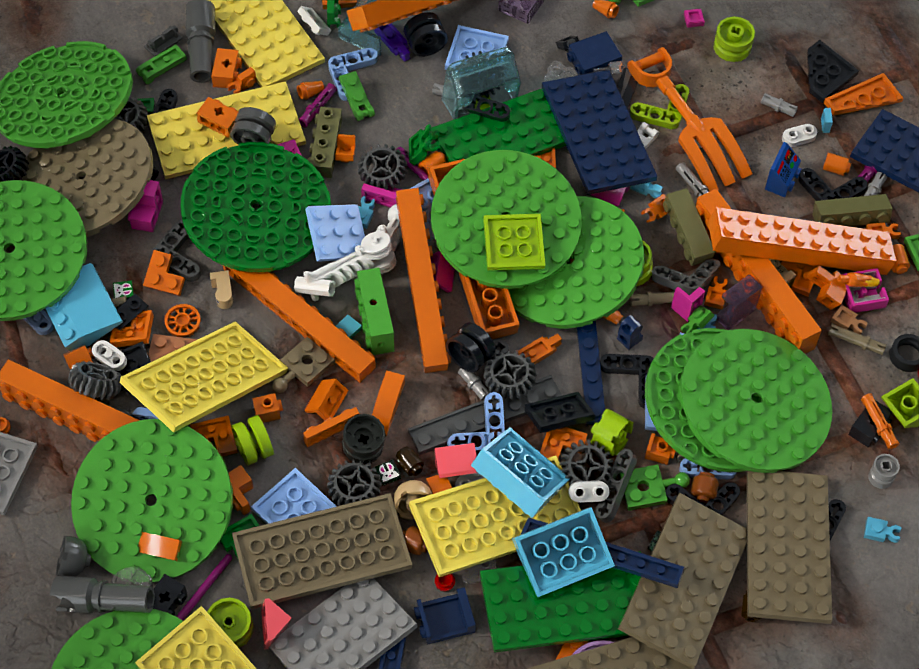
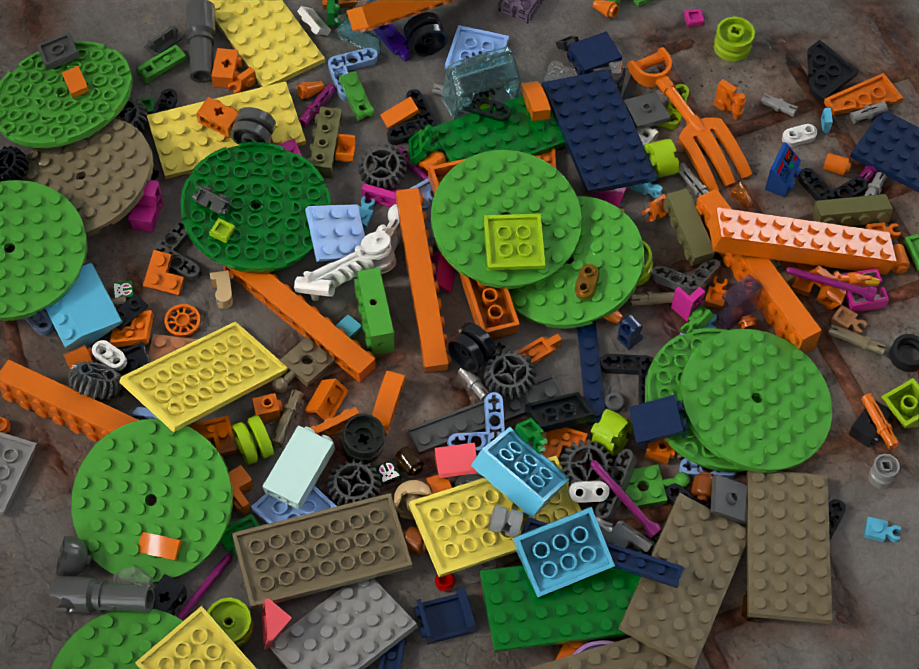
none -> dark grey plate [37,32,80,71]
none -> orange tile [62,66,89,98]
none -> dark grey hinge [192,185,233,215]
none -> lime tile [209,218,235,243]
none -> light aqua brick [262,425,335,510]
none -> dark tan pin [271,390,304,447]
none -> orange tile [380,96,420,129]
none -> black beam [387,89,436,145]
none -> light grey wheel [488,505,523,537]
none -> green plate [515,418,548,453]
none -> orange slope [520,81,551,121]
none -> pearl gold plate [575,264,599,301]
none -> magenta piece [590,460,663,539]
none -> light grey plate [596,517,655,552]
none -> flat silver tile [604,393,624,413]
none -> dark grey plate [623,92,670,130]
none -> dark blue panel [629,395,688,450]
none -> lime brick [644,139,679,179]
none -> dark grey plate [710,474,748,525]
none -> orange plate [714,79,746,120]
none -> clear orange cone [730,182,755,210]
none -> orange plate [738,315,757,329]
none -> magenta piece [786,267,877,302]
none -> light grey pin [850,101,888,124]

